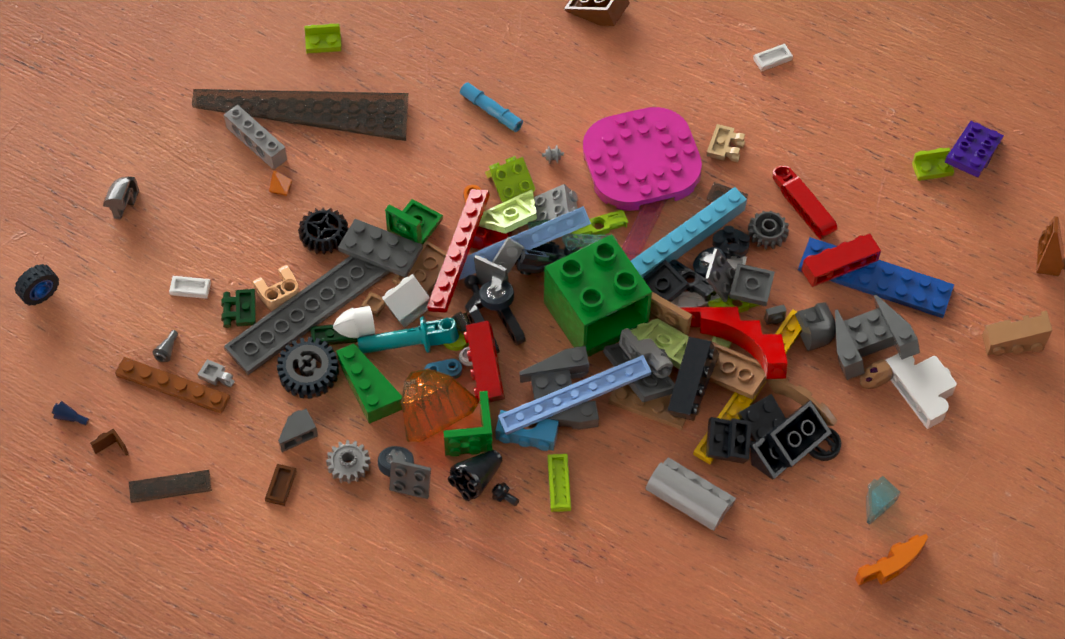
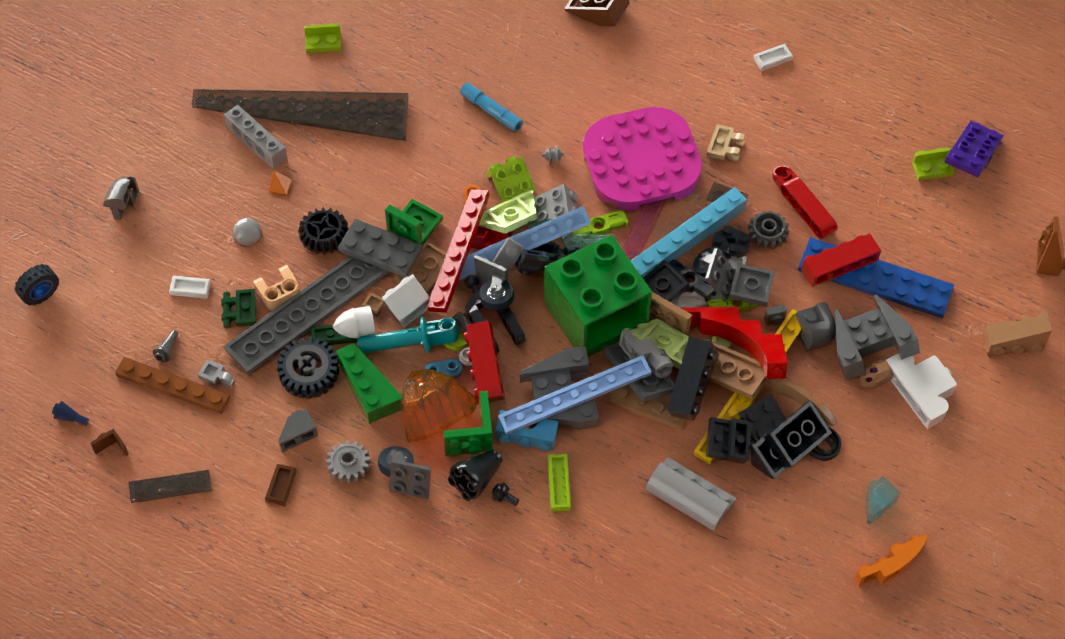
none -> light grey hair [233,218,262,246]

